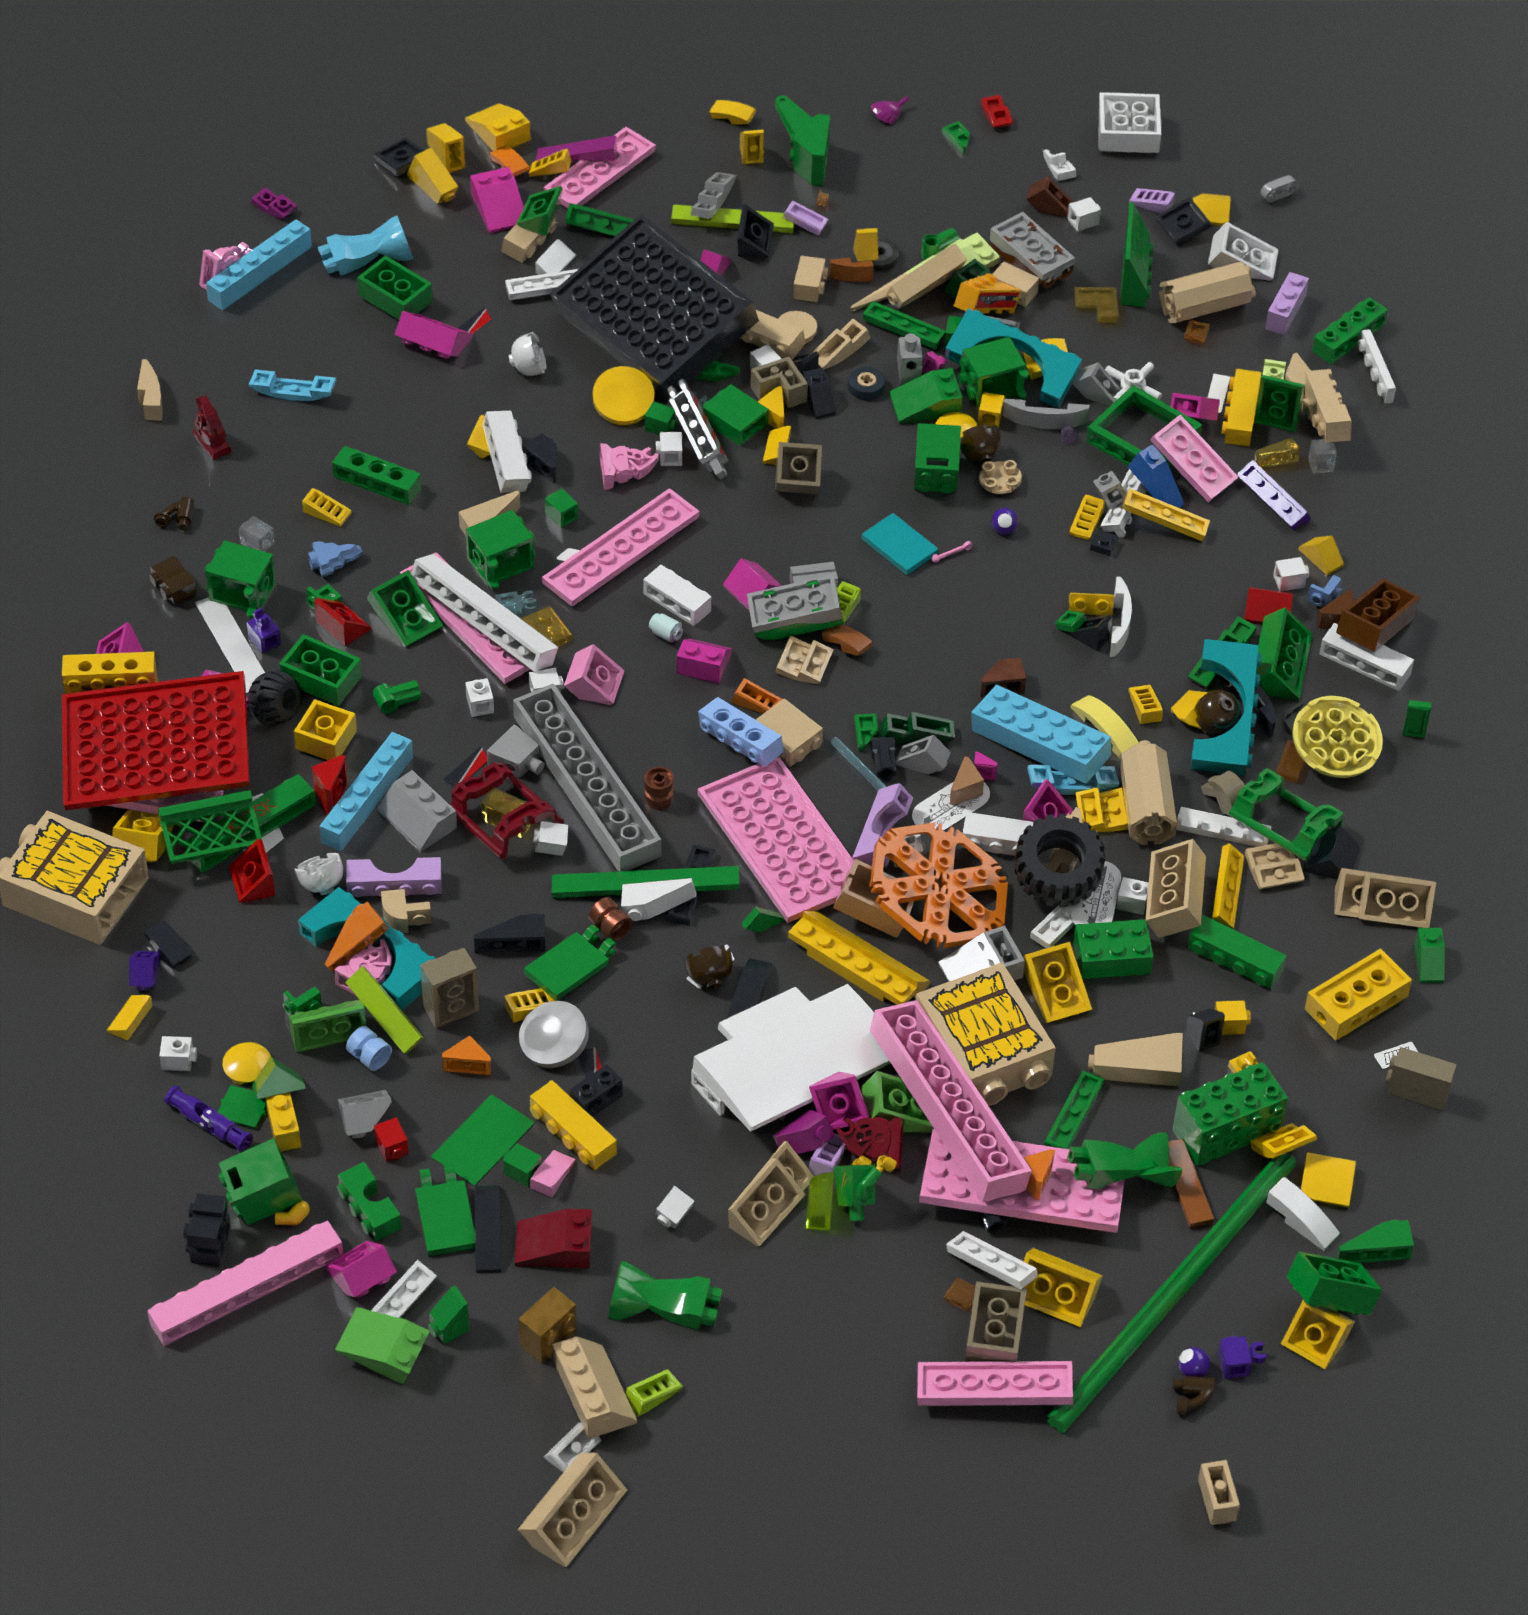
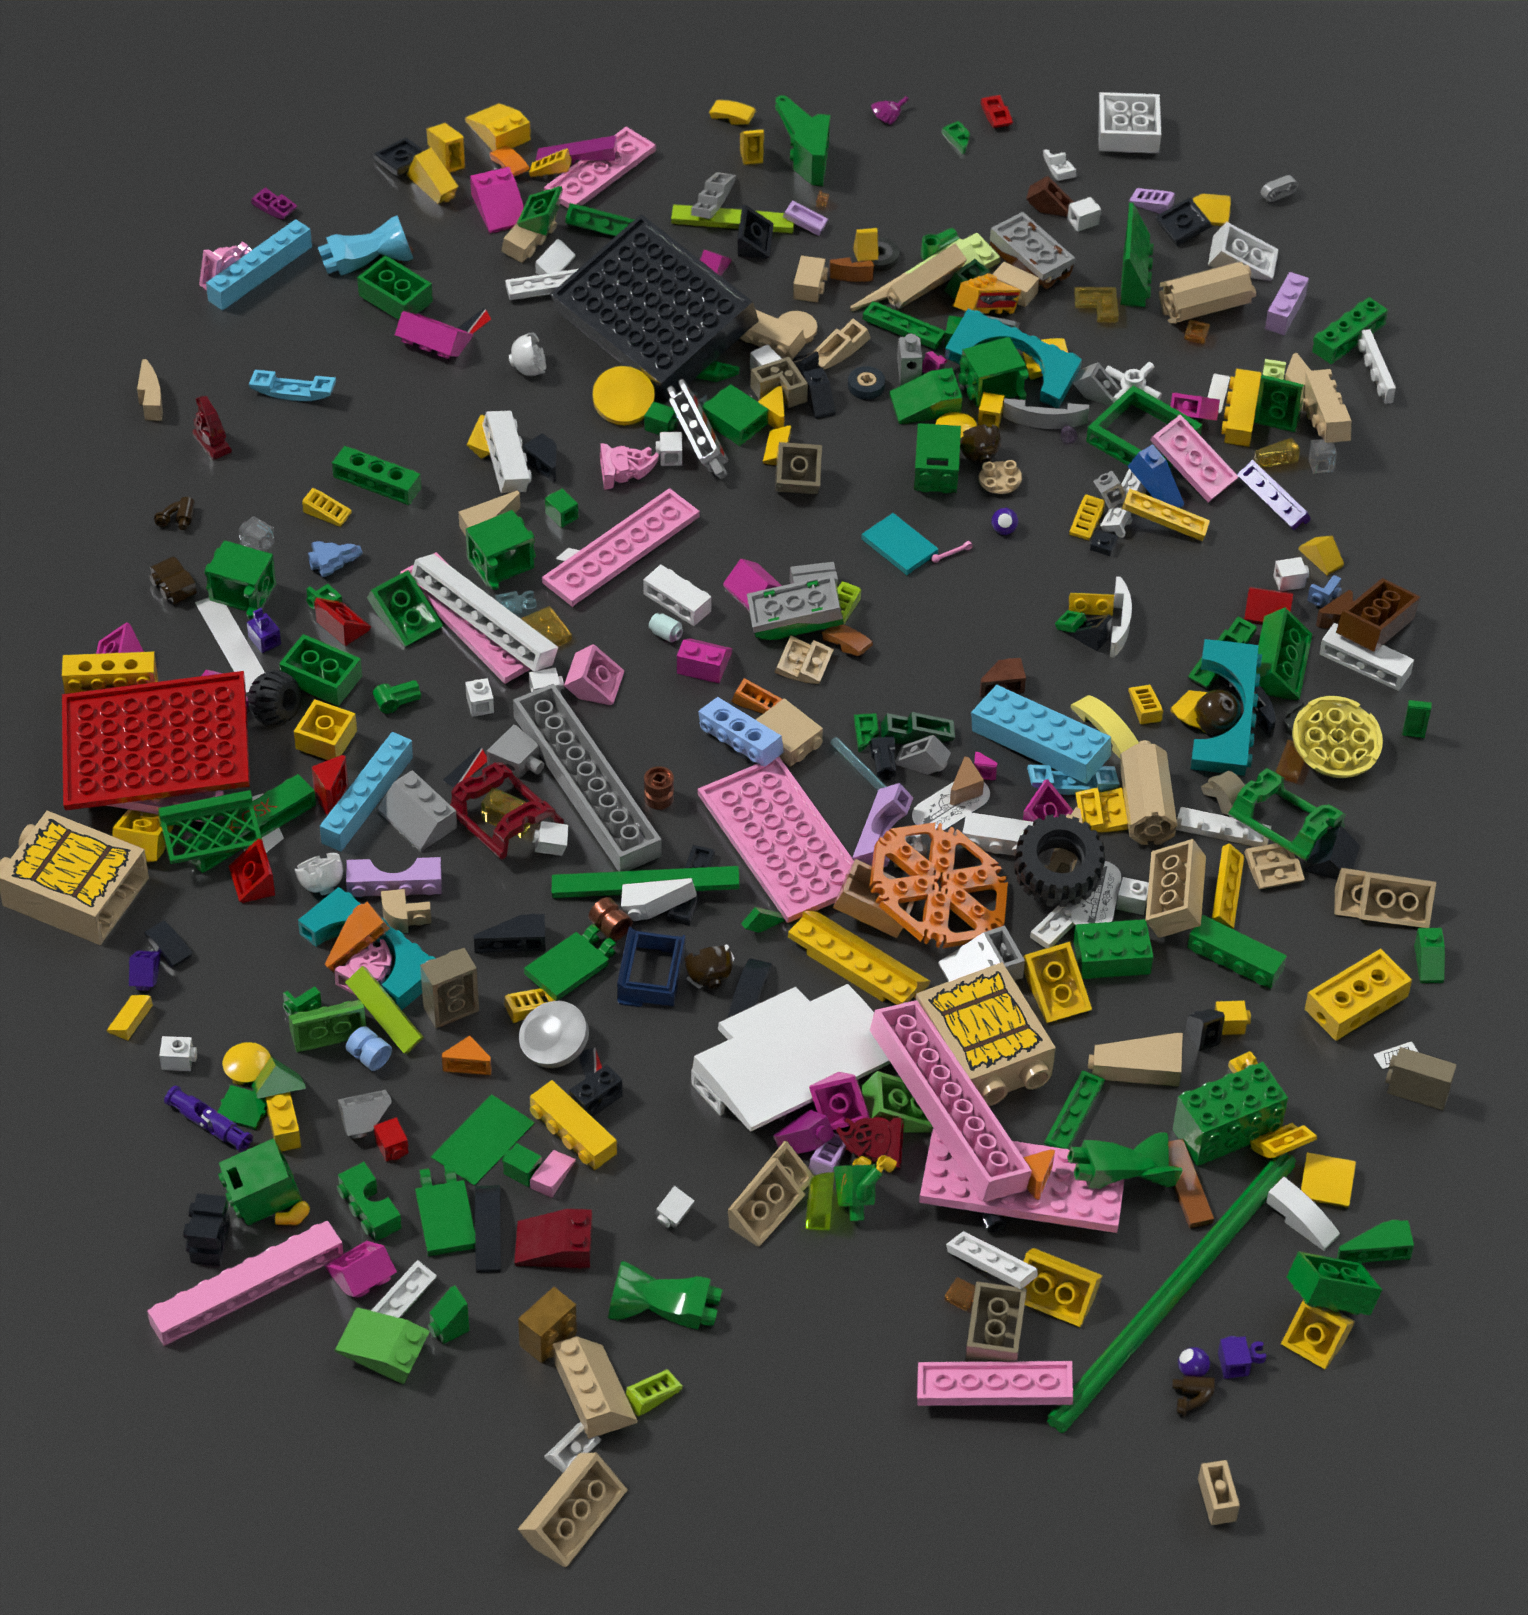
none -> dark blue piece [617,926,685,1007]

